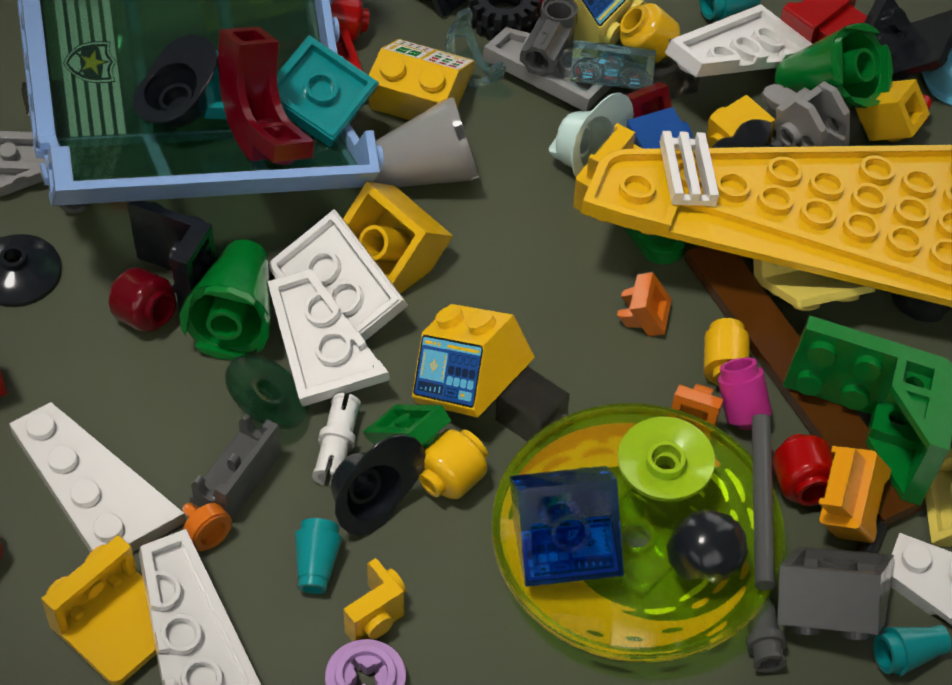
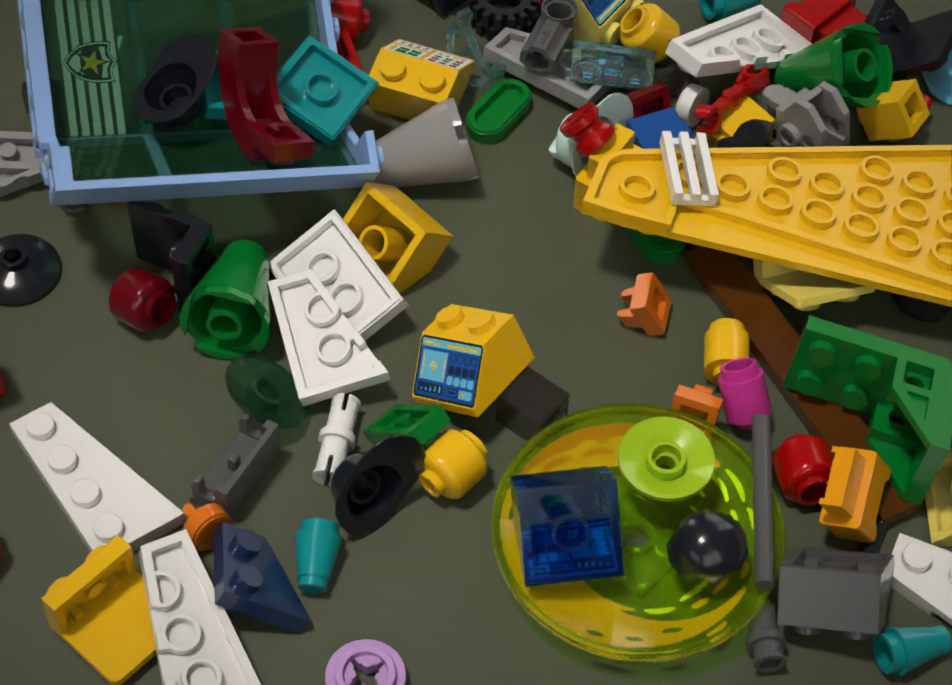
yellow bracket [343,558,406,641] -> none
none -> dark blue wing [213,521,309,634]
none -> green tile [466,79,531,144]
none -> red wheel [559,102,615,157]
none -> white tile [675,83,710,127]
none -> red piece [695,64,770,135]

